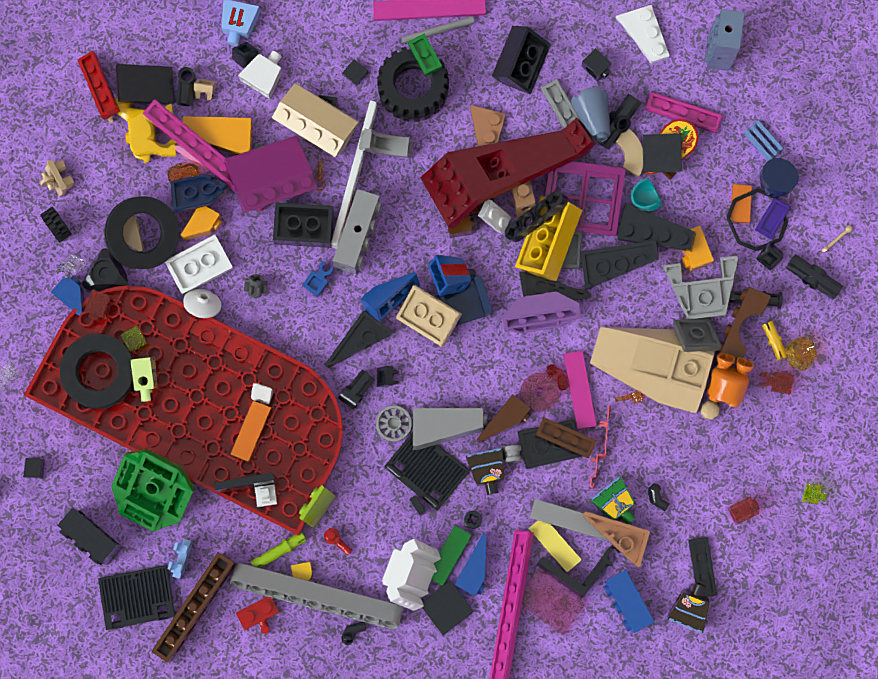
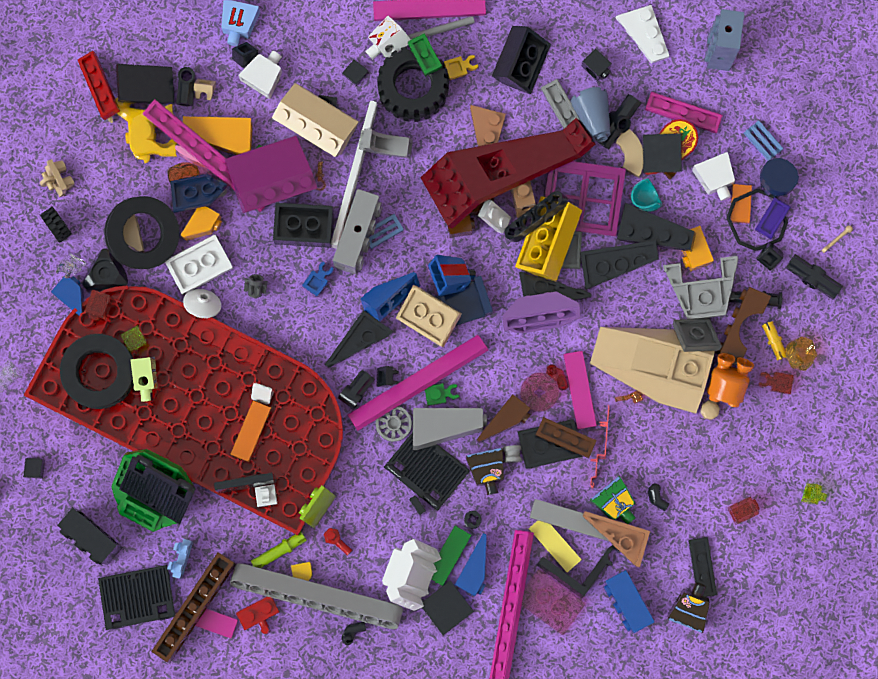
none -> black window [119,455,195,524]
none -> dark pink tile [195,609,238,639]
none -> dark pink tile [348,335,488,431]
none -> white torso [365,16,411,60]
none -> medium blue tile [369,214,404,249]
none -> green plate [425,384,459,406]
none -> yellow plate [444,55,478,81]
none -> white torso [692,152,735,201]

